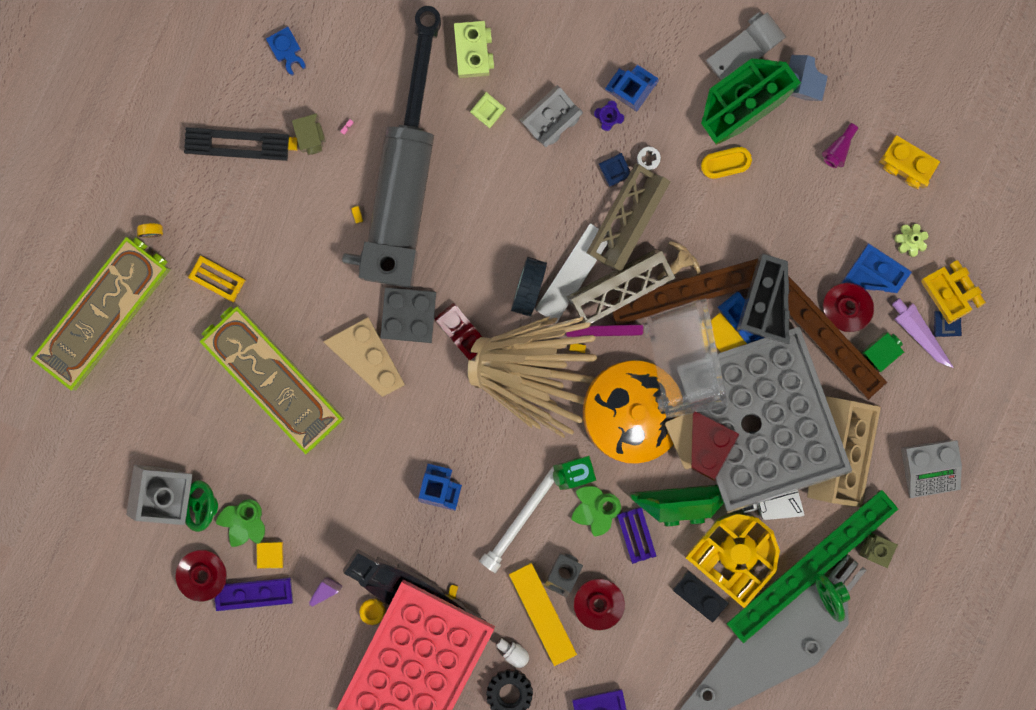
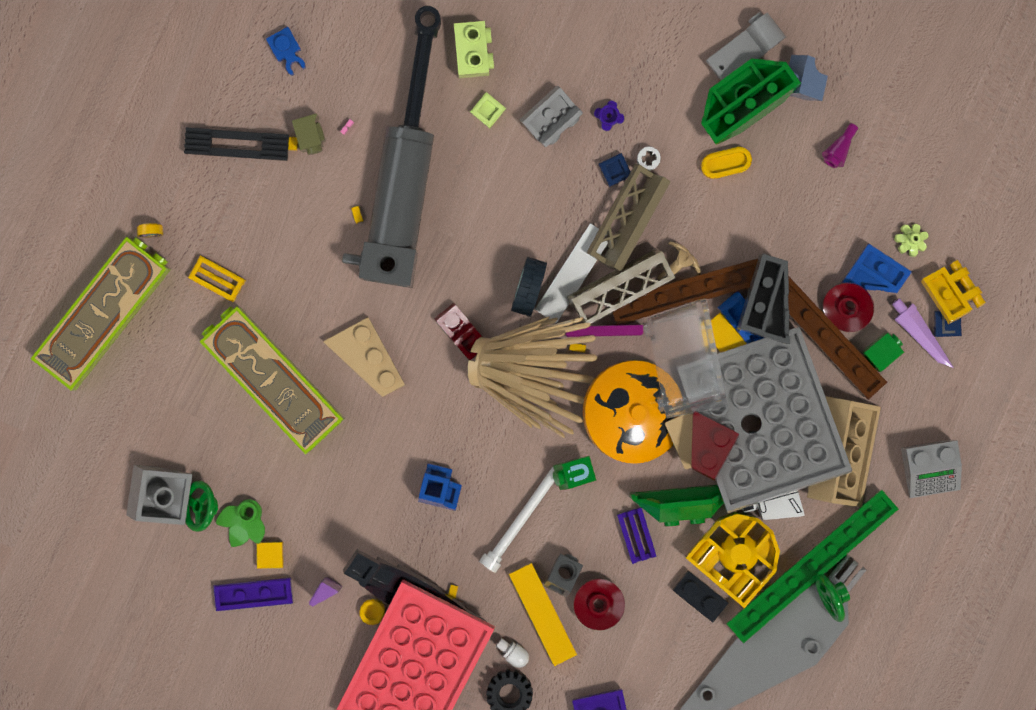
dark red dish [175,550,227,602] -> none
dark grey plate [381,288,437,343] -> none
bright green plate [571,486,621,537] -> none
blue brick [605,64,659,112] -> none
olive window [859,533,898,568] -> none
yellow bracket [879,135,940,189] -> none

